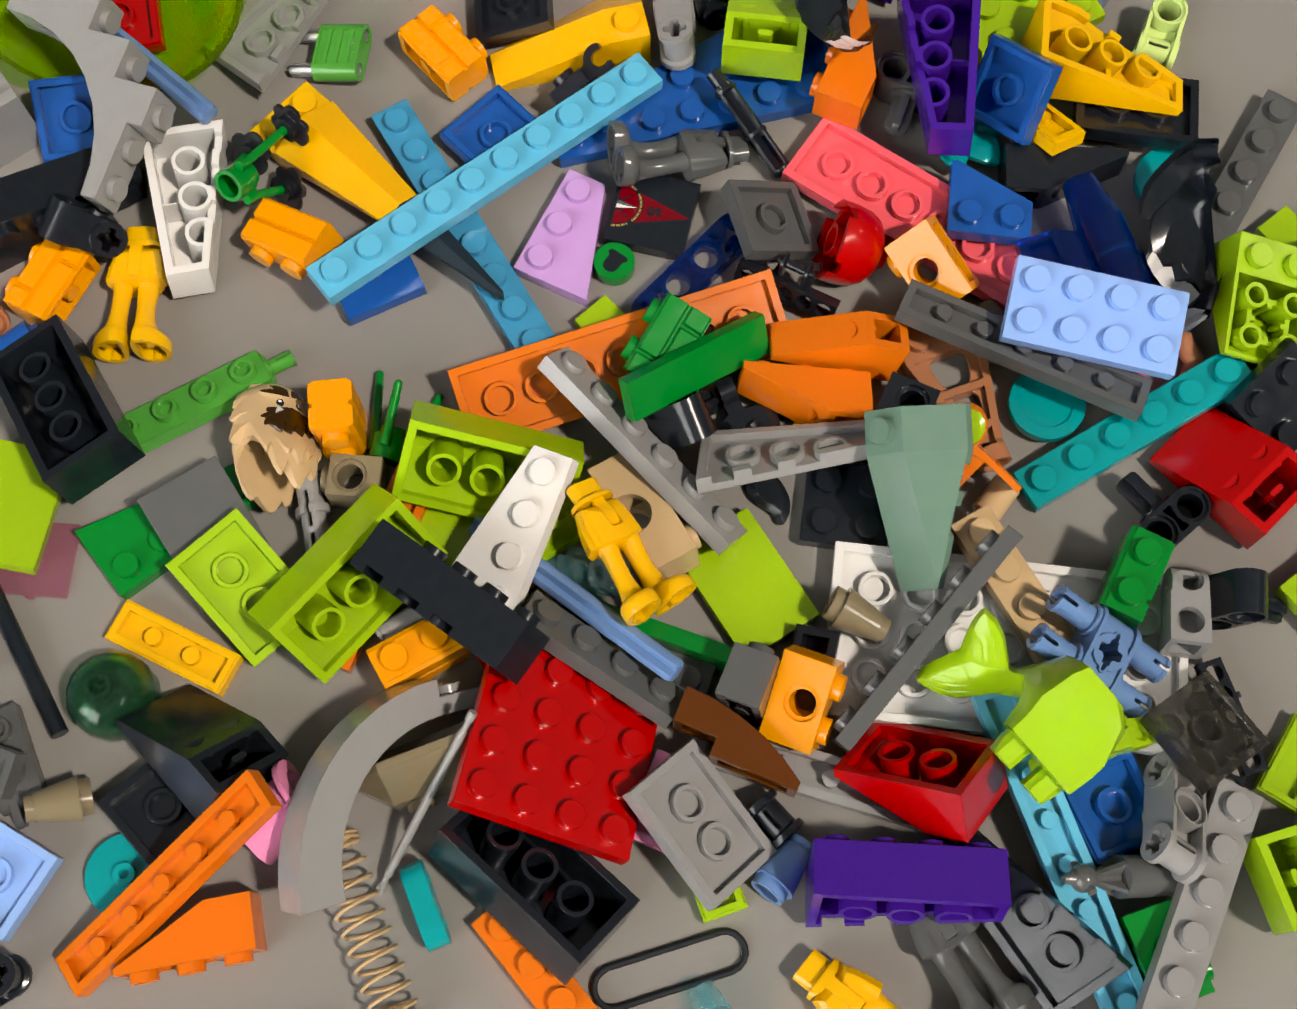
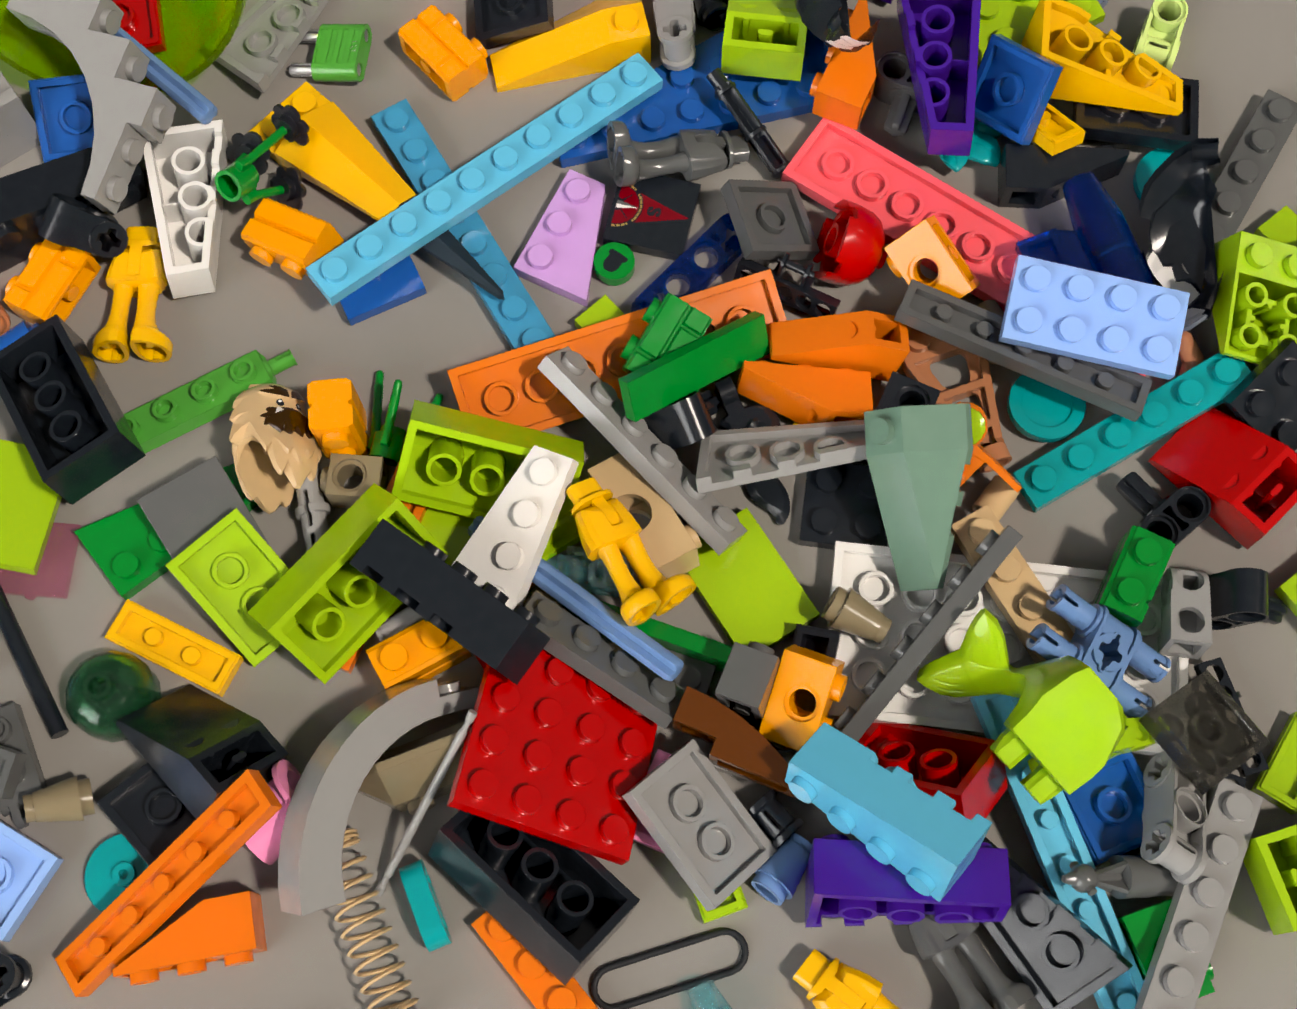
blue plate [439,84,536,163] -> none
black plate [548,43,615,105] -> none
blue wing [945,160,1033,247] -> none
none -> medium azure wedge [785,722,992,903]

